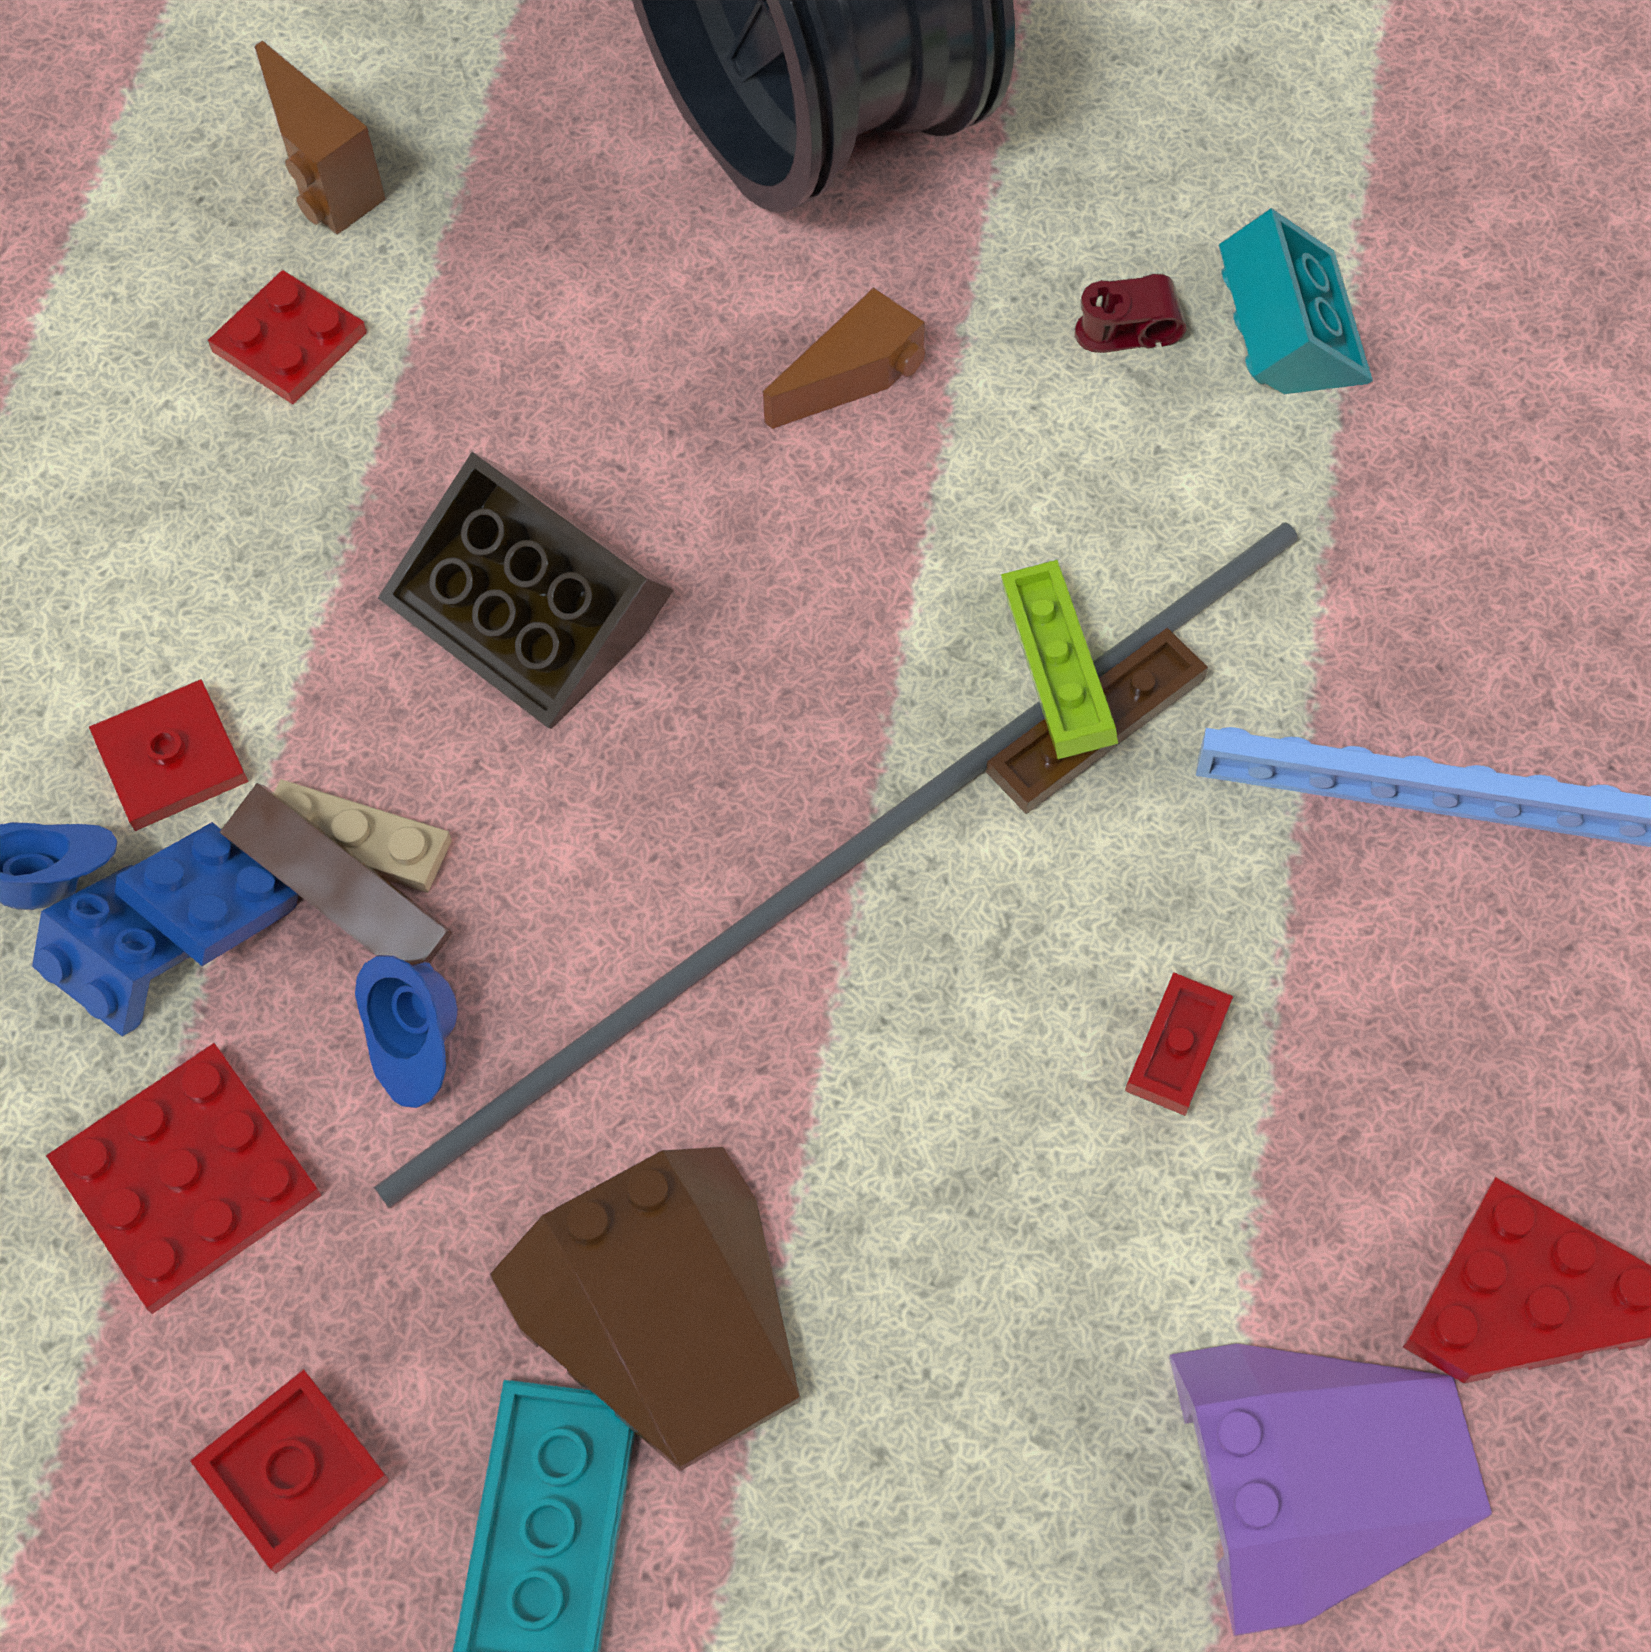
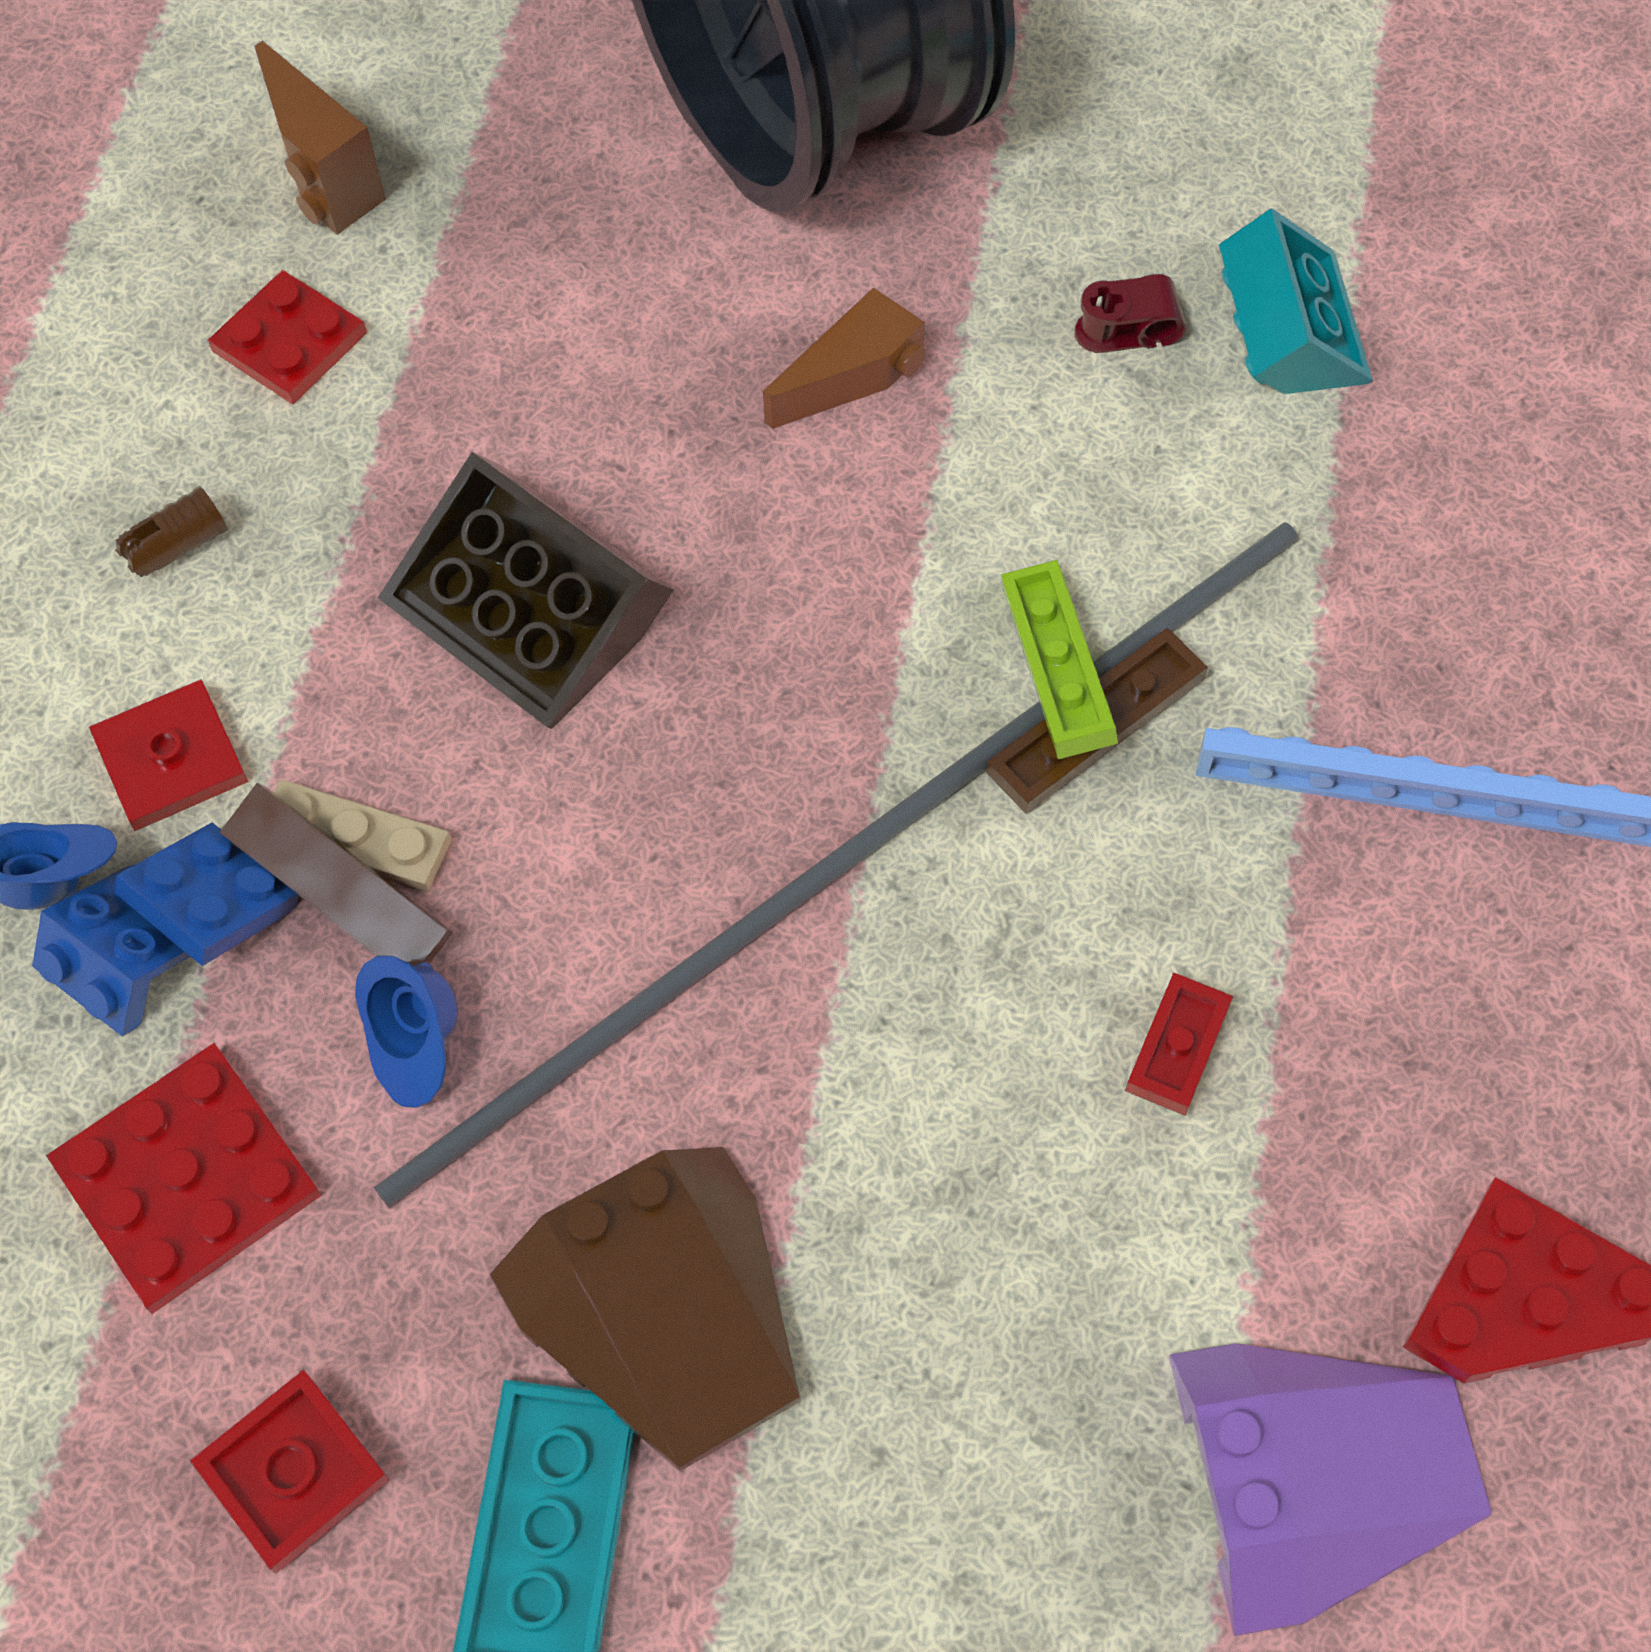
none -> reddish brown hinge [115,486,228,578]

